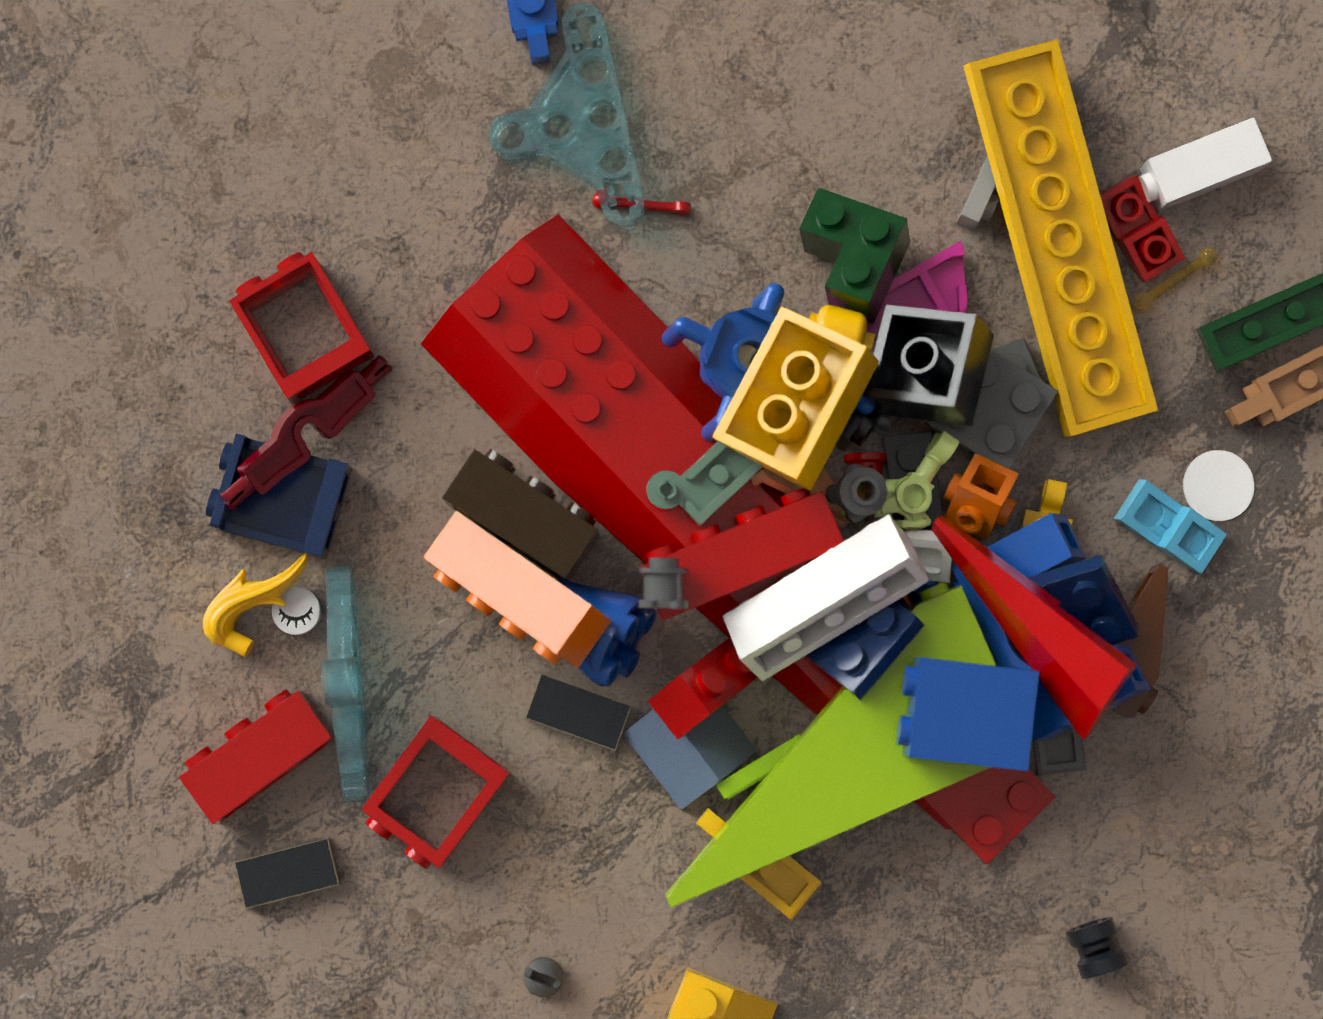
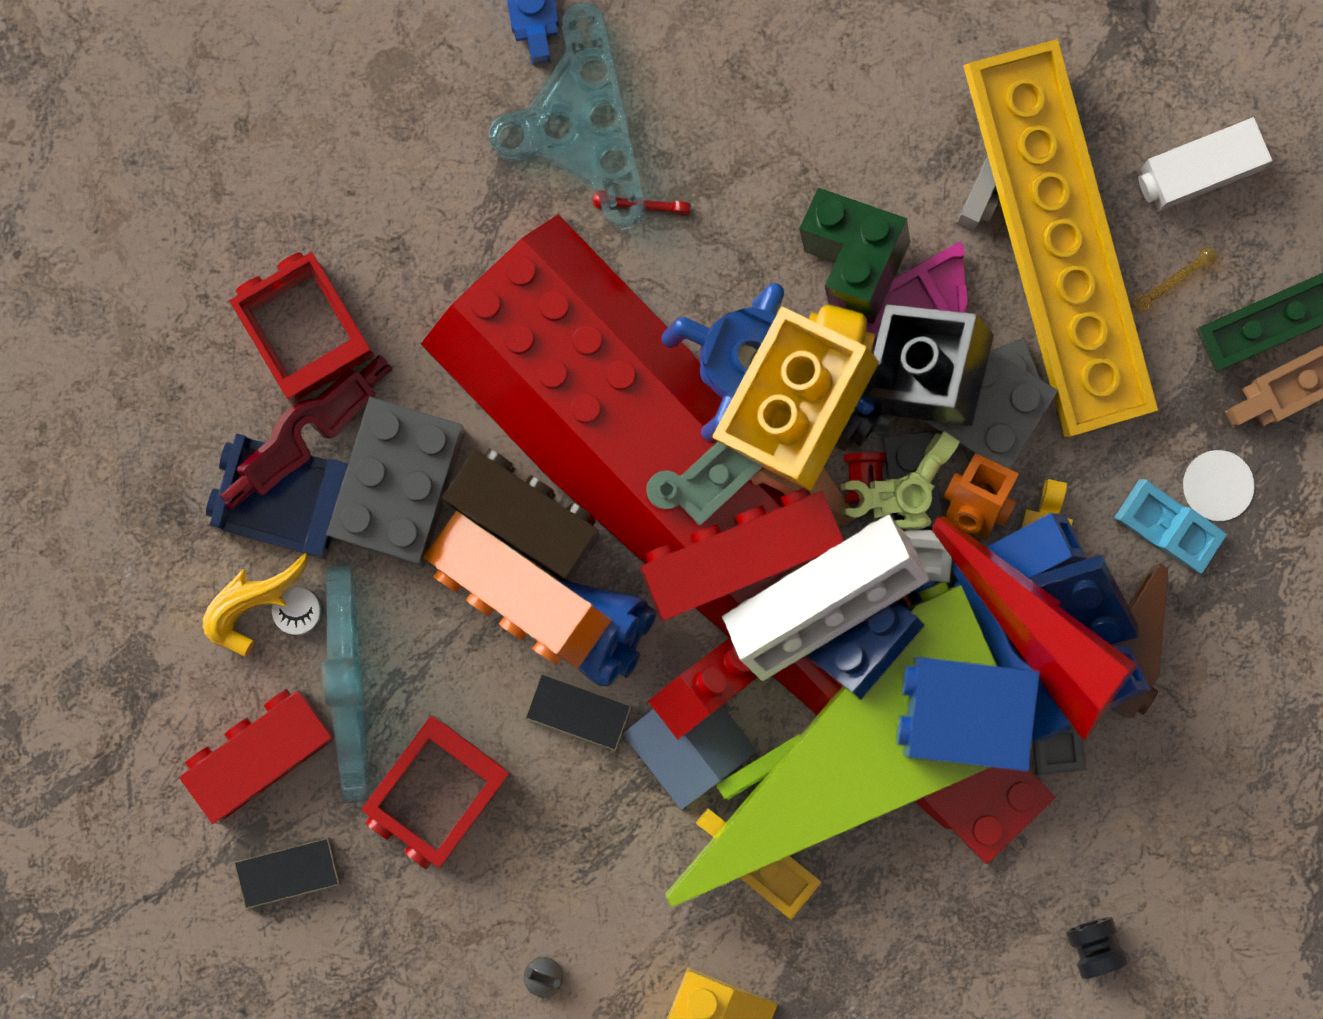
dark grey brick [639,558,689,609] -> none
dark grey brick [826,464,888,522] -> none
red slope [1100,175,1186,282] -> none
none -> dark grey brick [326,396,466,567]

